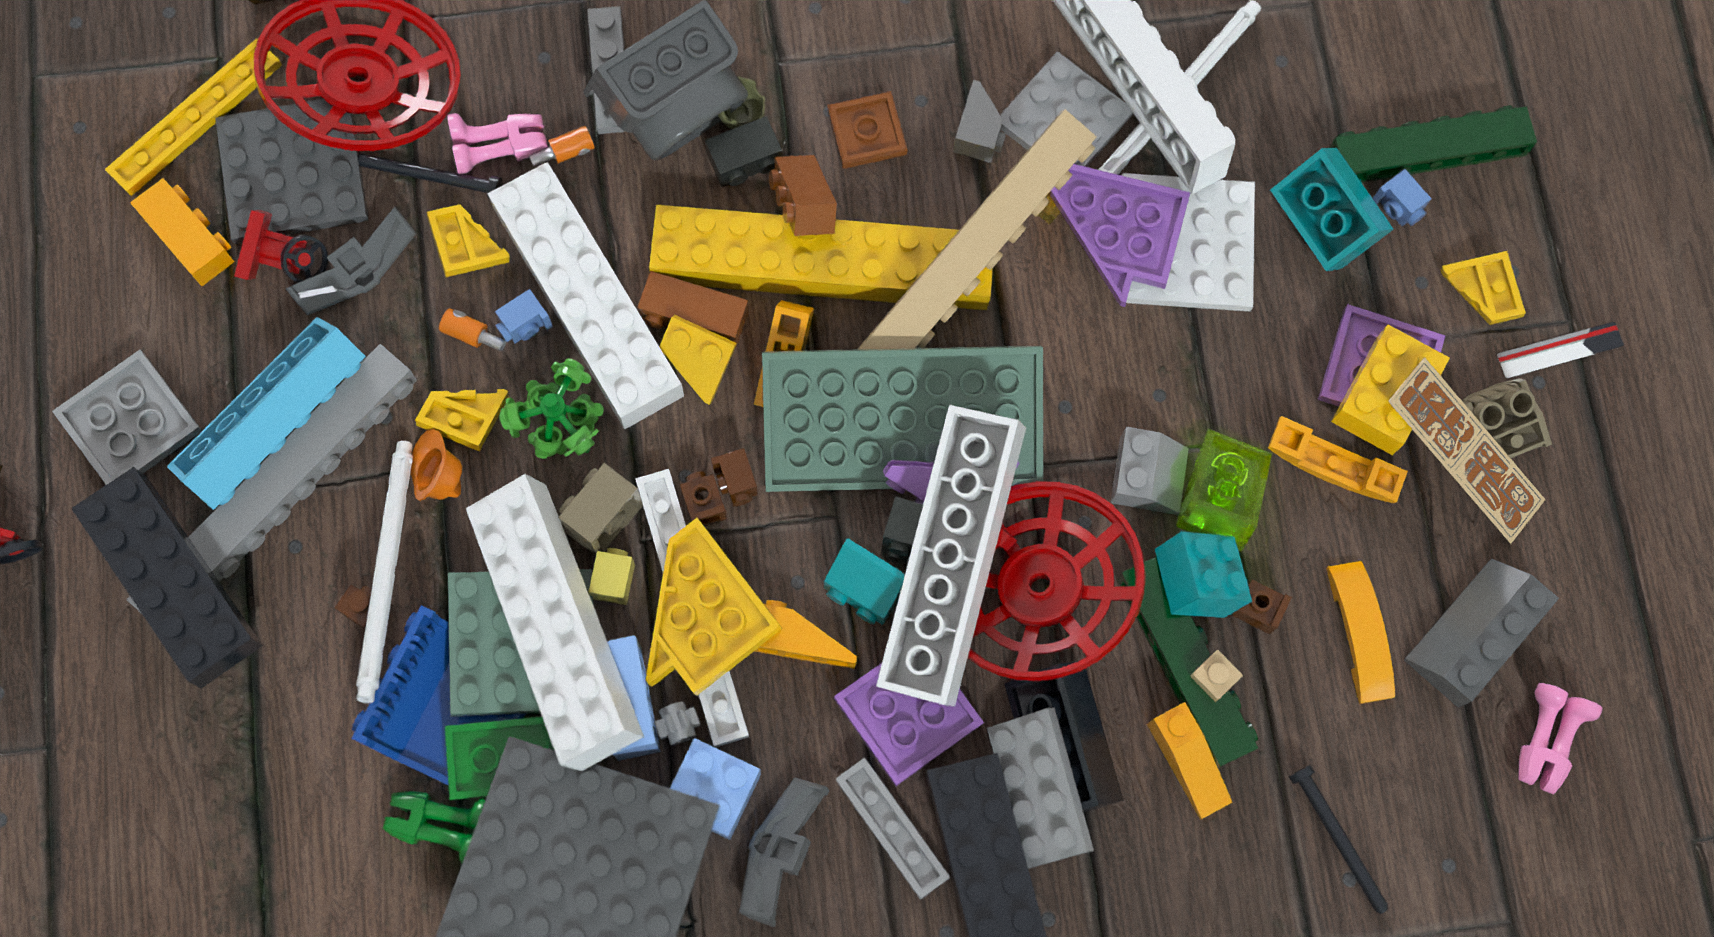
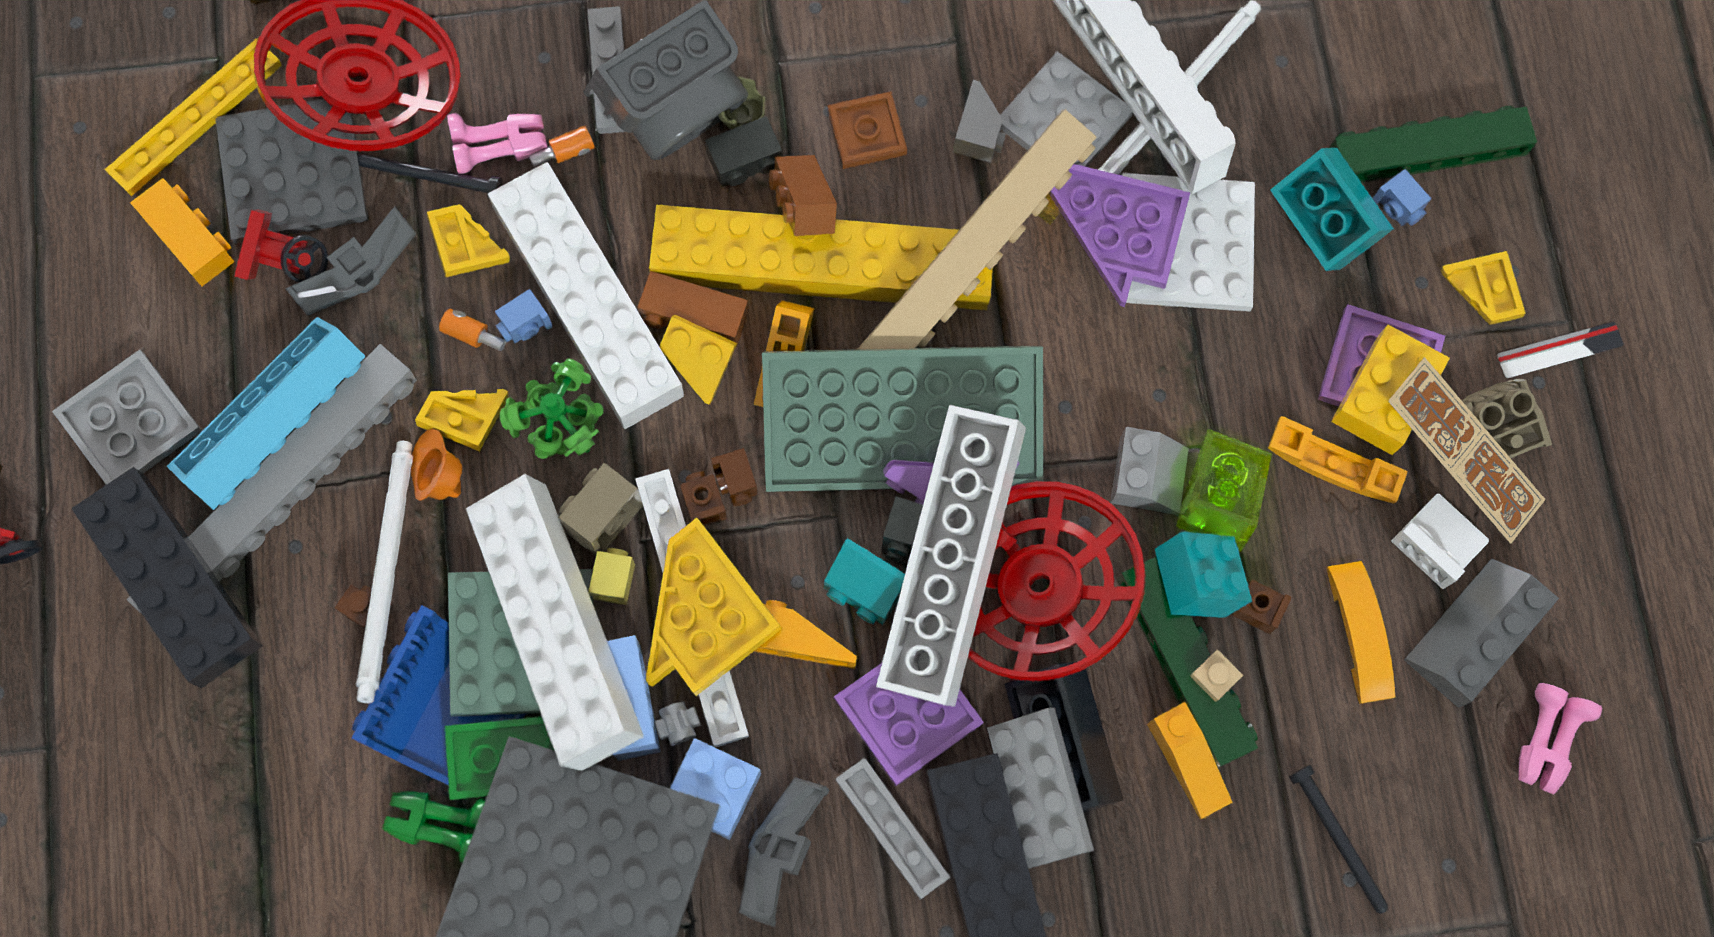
none -> white bracket [1391,494,1489,589]

